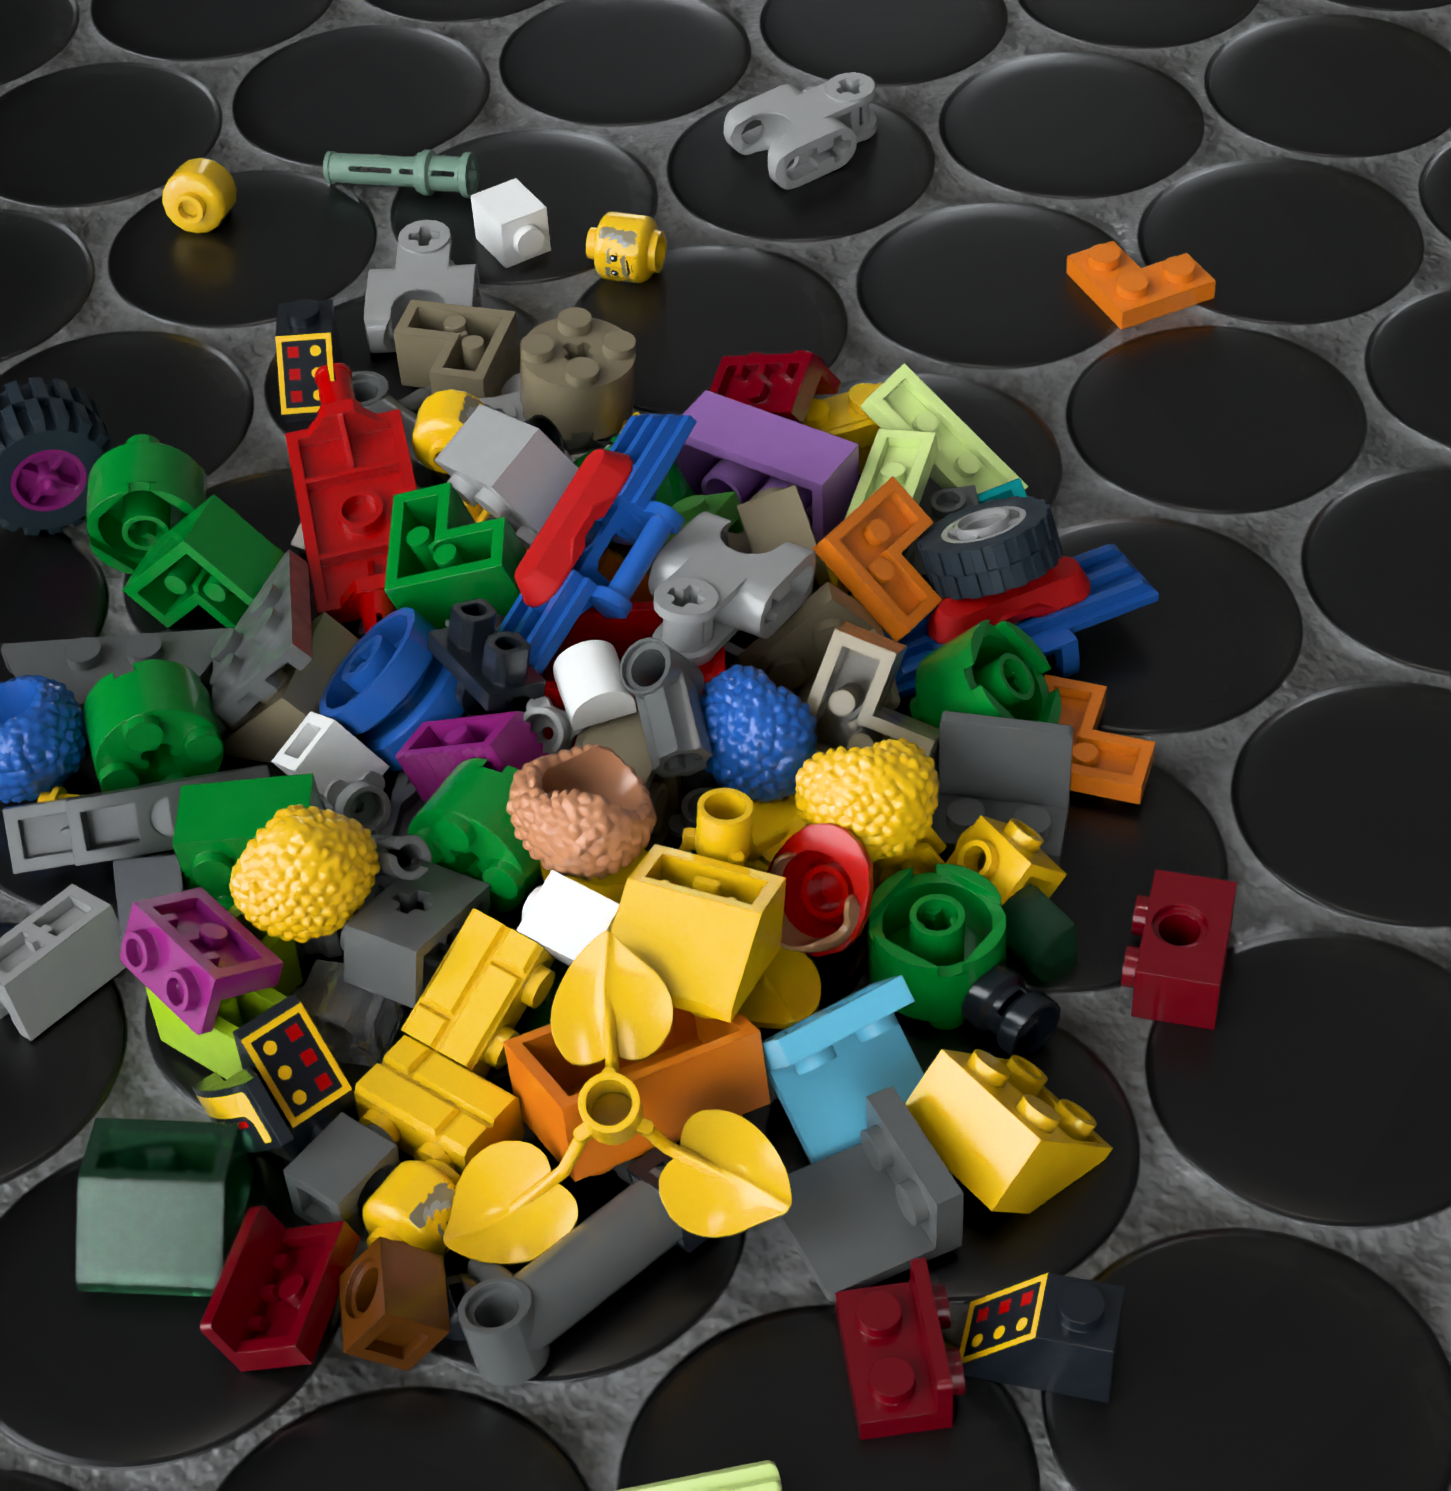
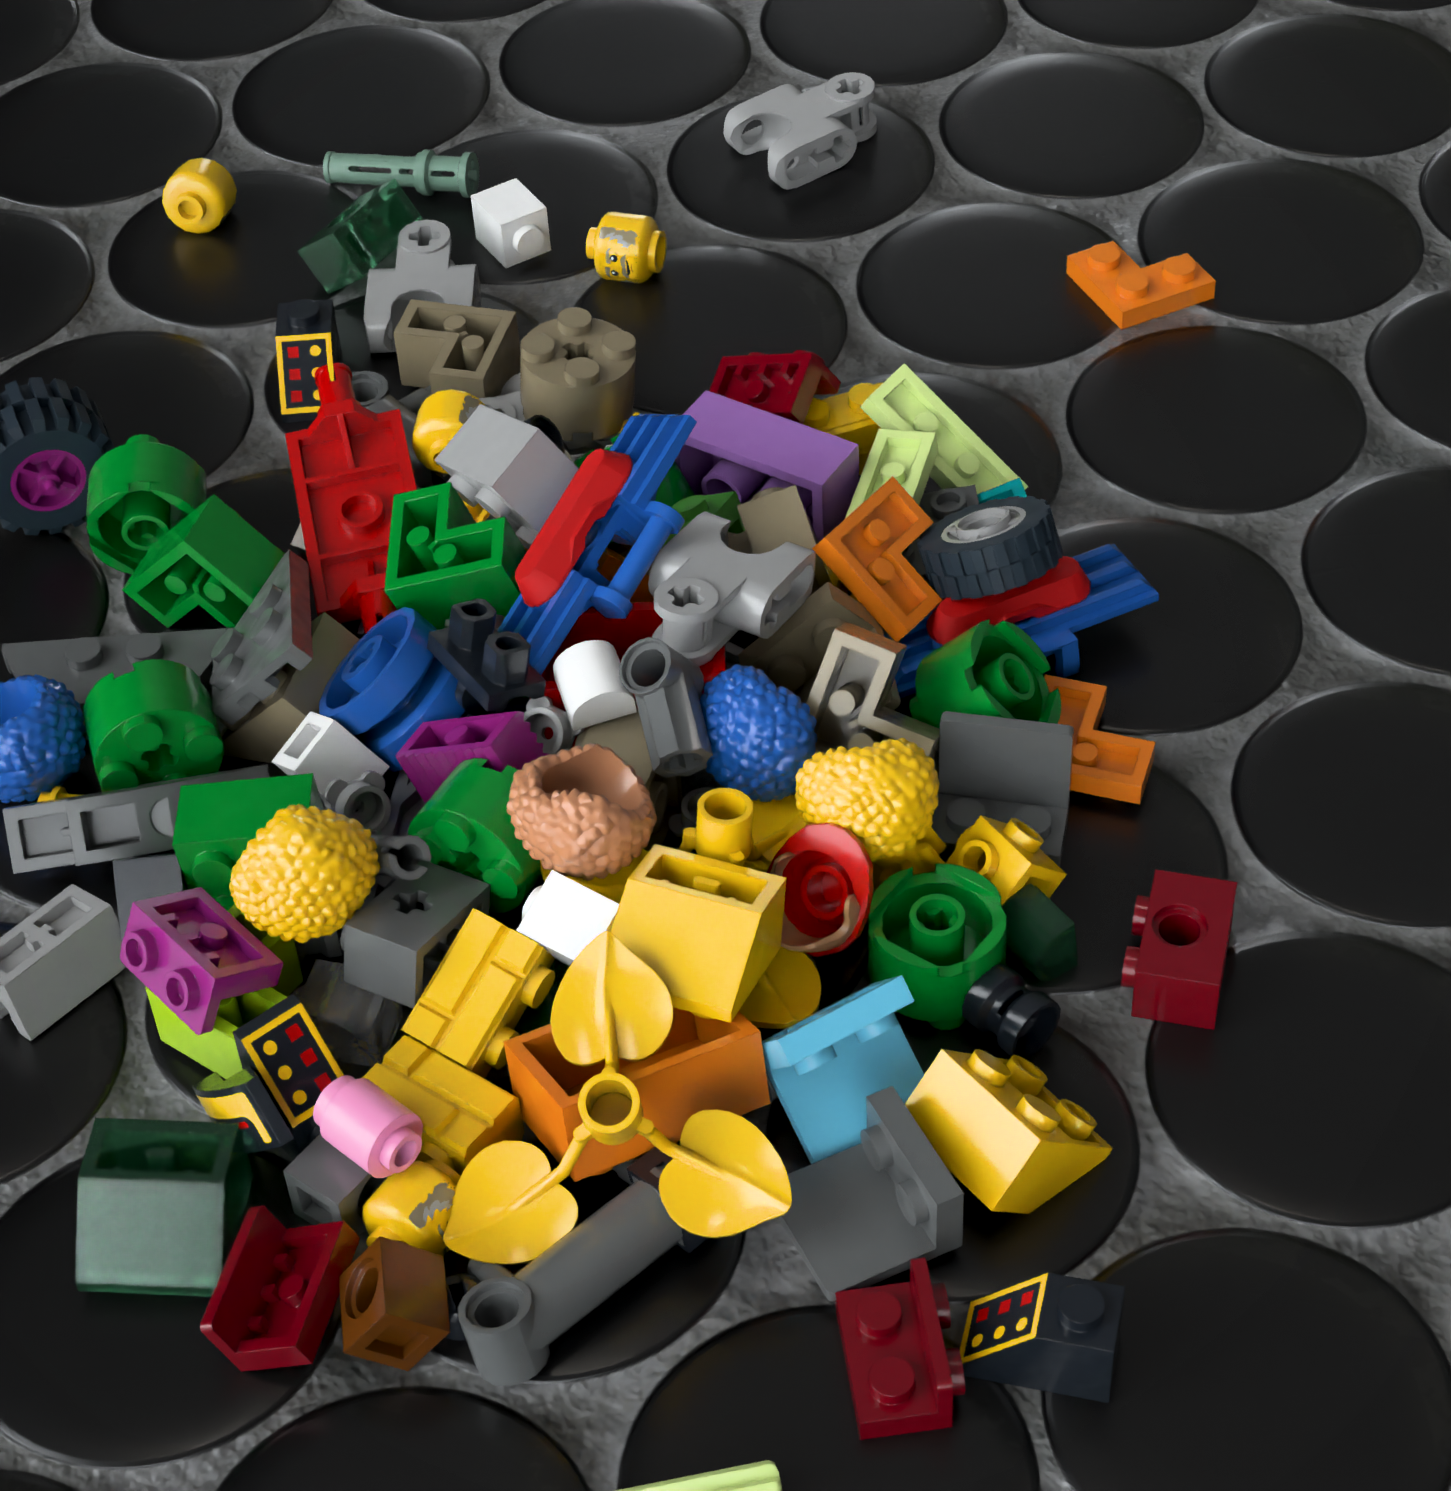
none -> clear green brick [297,178,424,294]
none -> bright pink brick [313,1075,423,1178]

